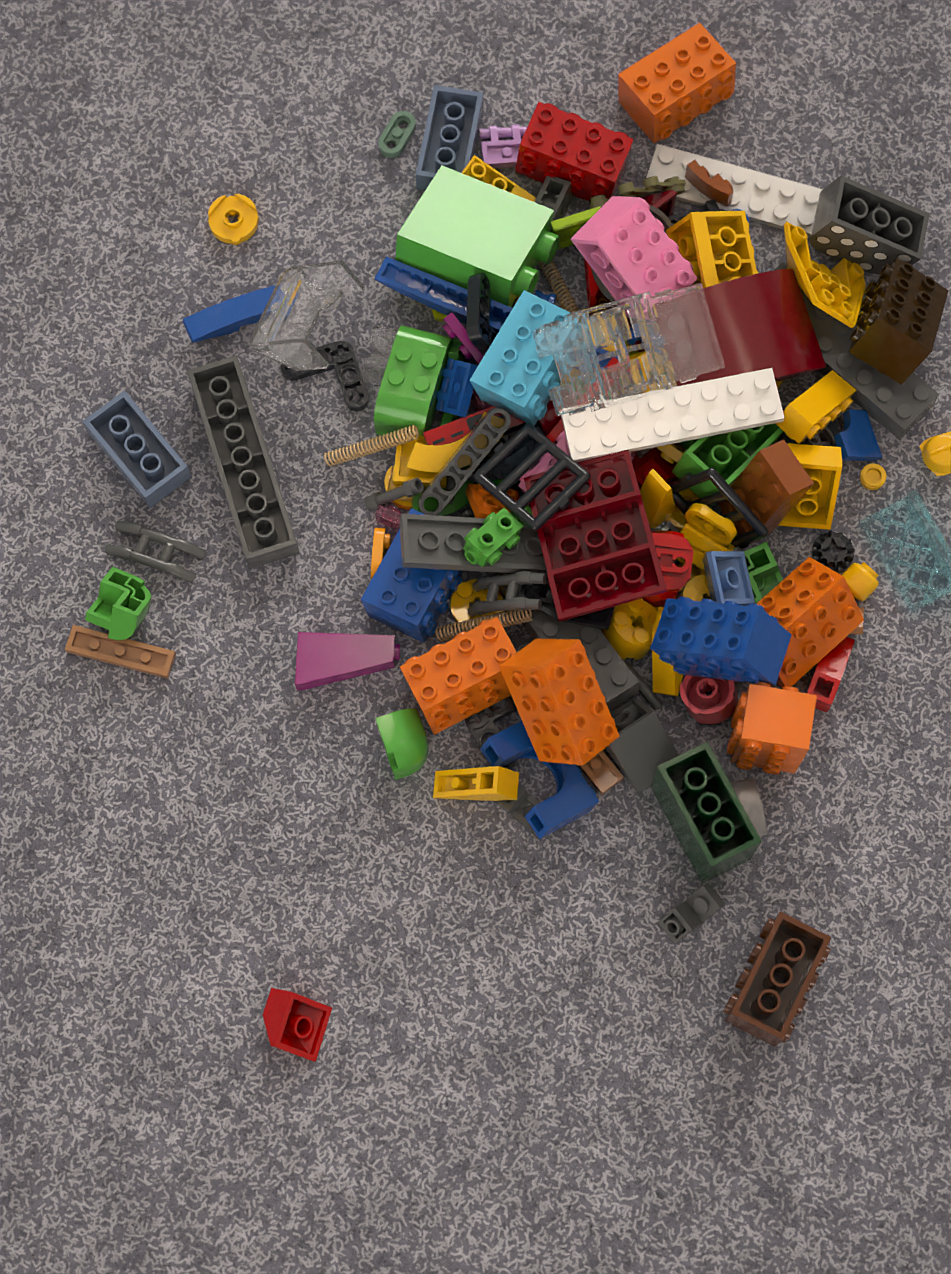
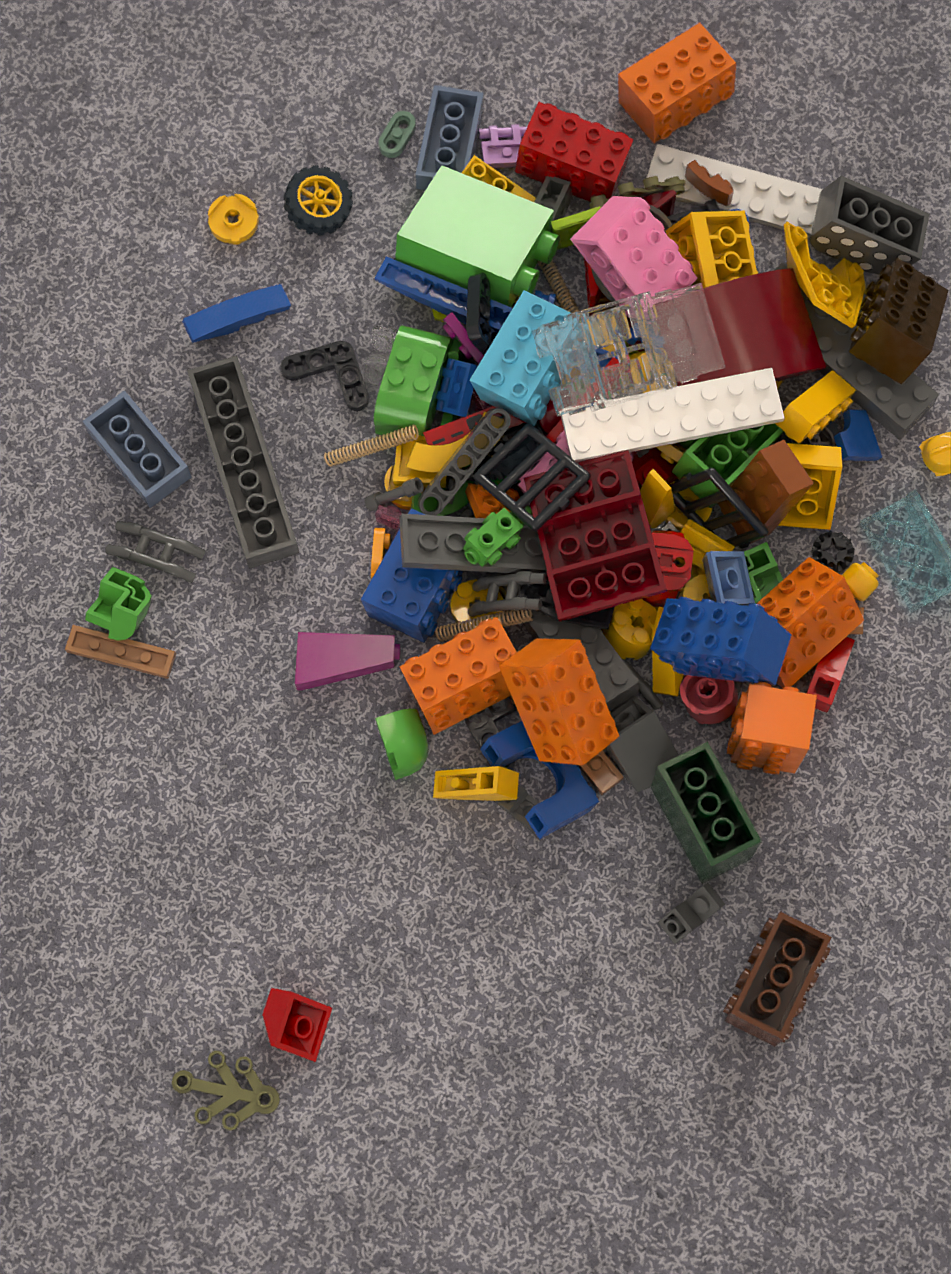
clear windscreen [250,260,365,371] -> none
yellow plate [685,503,737,545] -> none
flat silver slope [730,778,768,836] -> none
yellow tile [859,463,887,490] -> none
none -> olive plant [172,1051,280,1131]
none -> black wheel [283,165,353,236]

